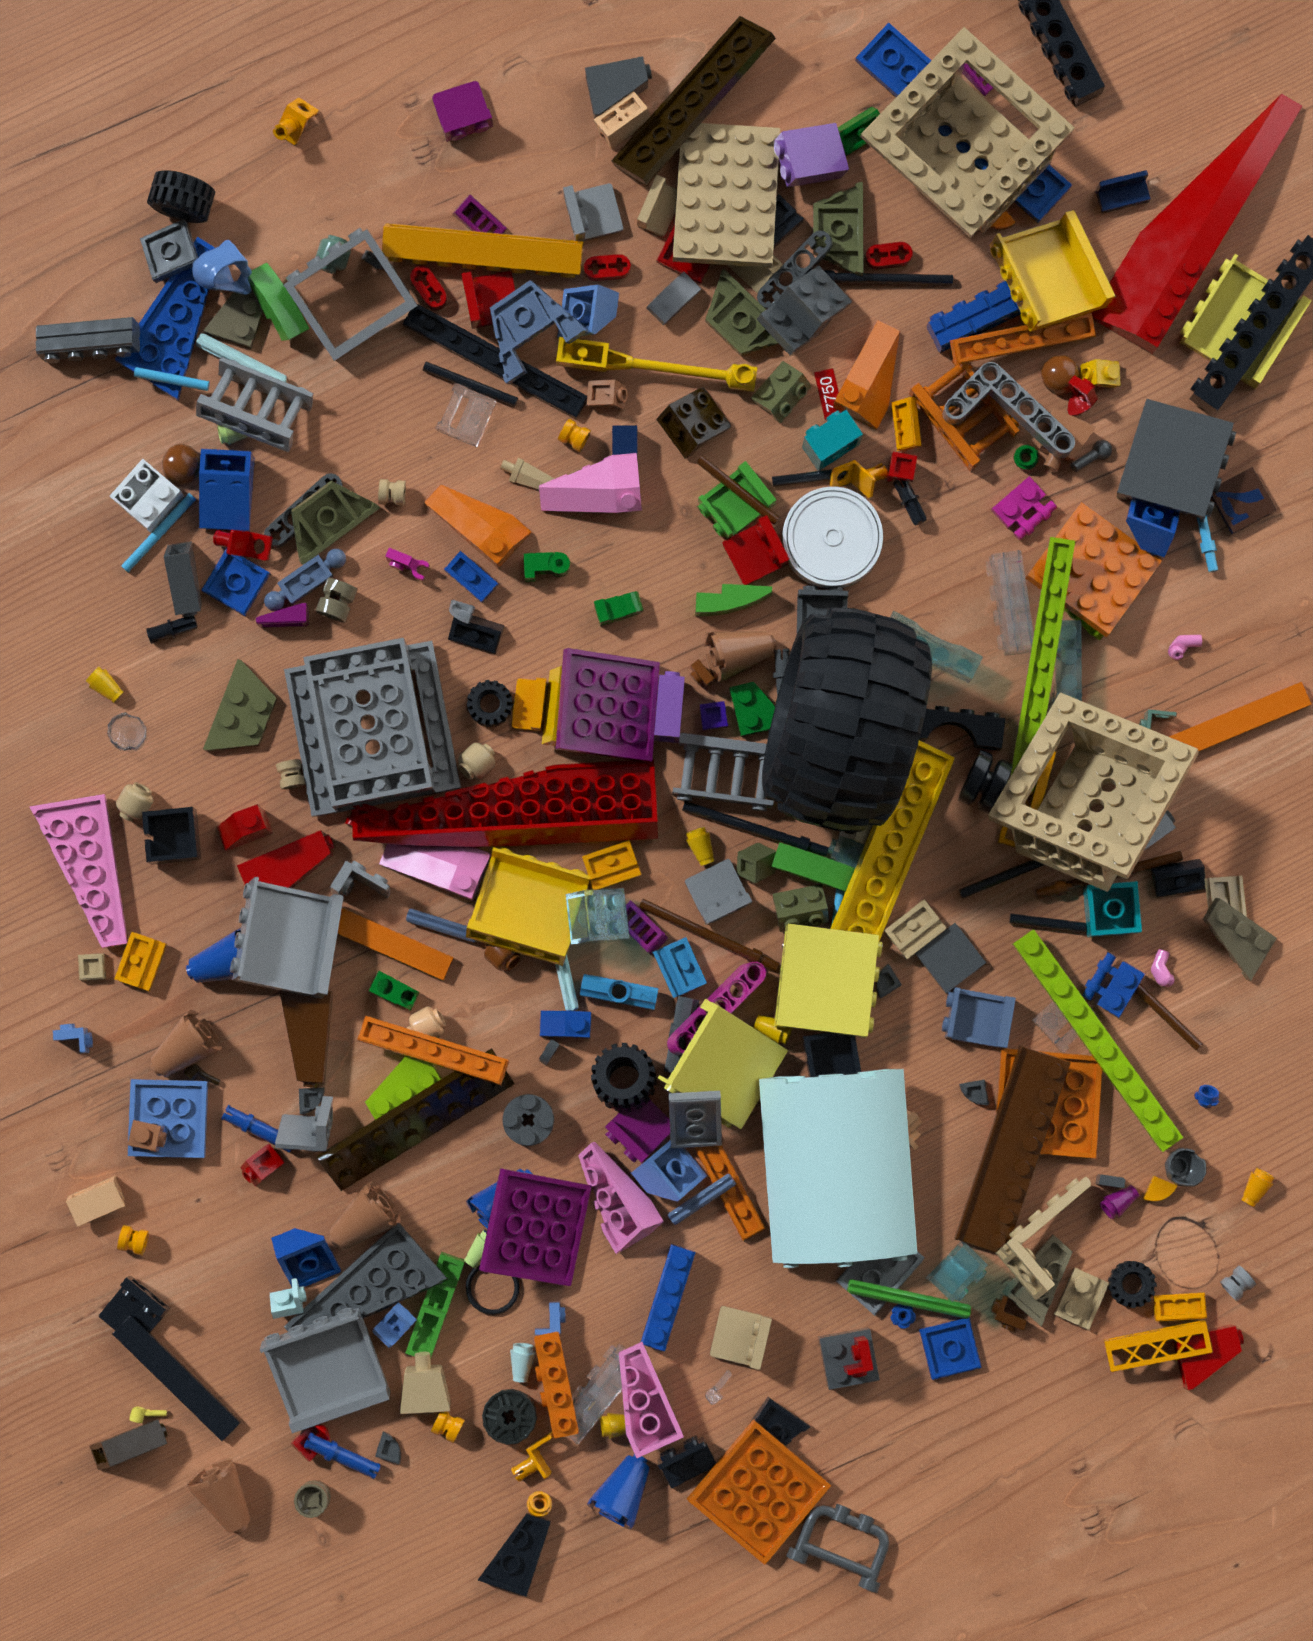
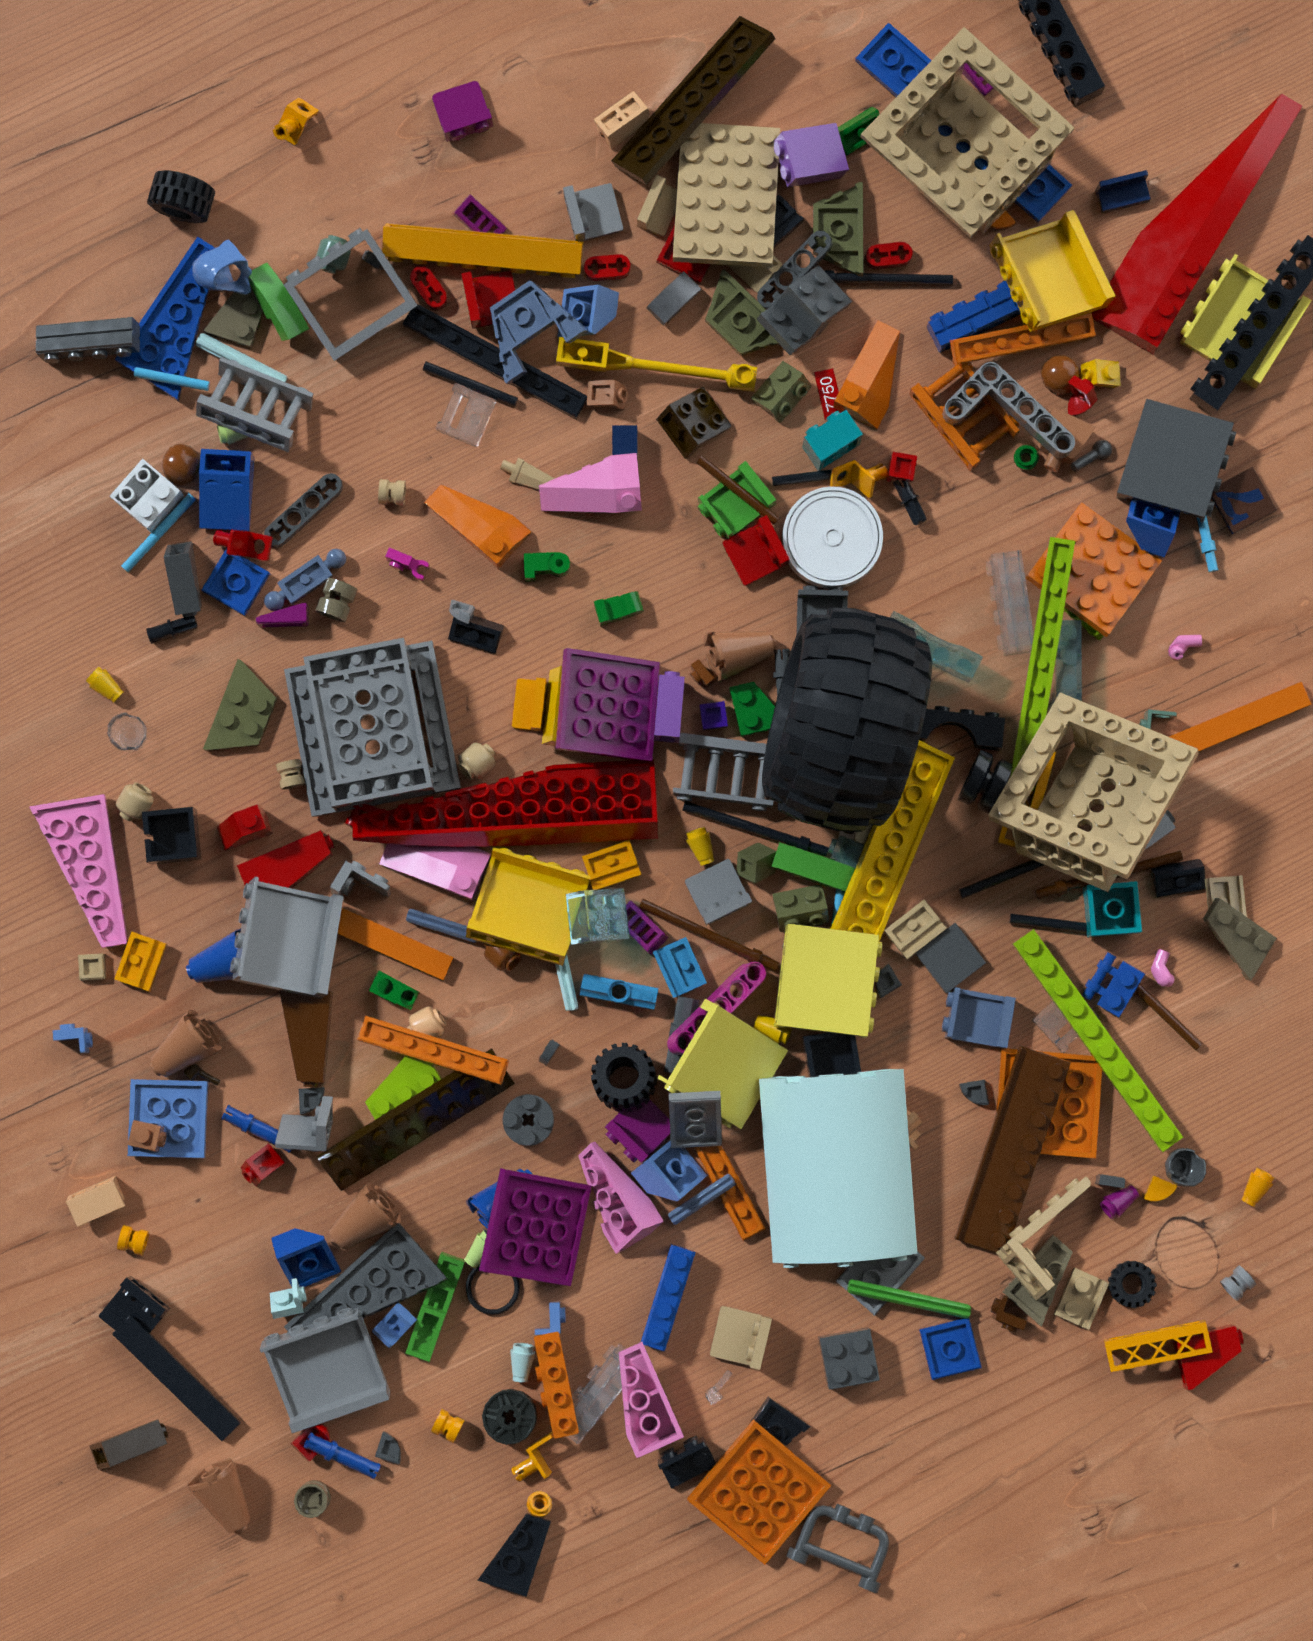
light yellow hand [129,1406,167,1423] -> none
dark grey tile [140,219,198,283] -> none
olive wing [291,481,380,565] -> none
tan torso [400,1352,451,1414] -> none
blue plate [444,551,498,603] -> none
black tyre [467,680,513,727] -> none
blue slope [540,1011,591,1038] -> none
light orange wheel [557,418,591,452] -> none
dark grey slope [585,56,652,119] -> none
blue cone [587,1453,650,1529] -> none
yellow cone [600,1413,626,1439] -> none
bright green slope [695,584,772,616] -> none
red bracket [843,1336,874,1378] -> none
blue plate [890,1304,916,1329] -> none
light orange plate [891,397,921,452] -> none
clear light blue brick [926,1242,988,1302] -> none
dark pink plate [991,476,1057,540] -> none
light orange plate [1153,1292,1207,1321] -> none
blue plate [1194,1085,1219,1108] -> none

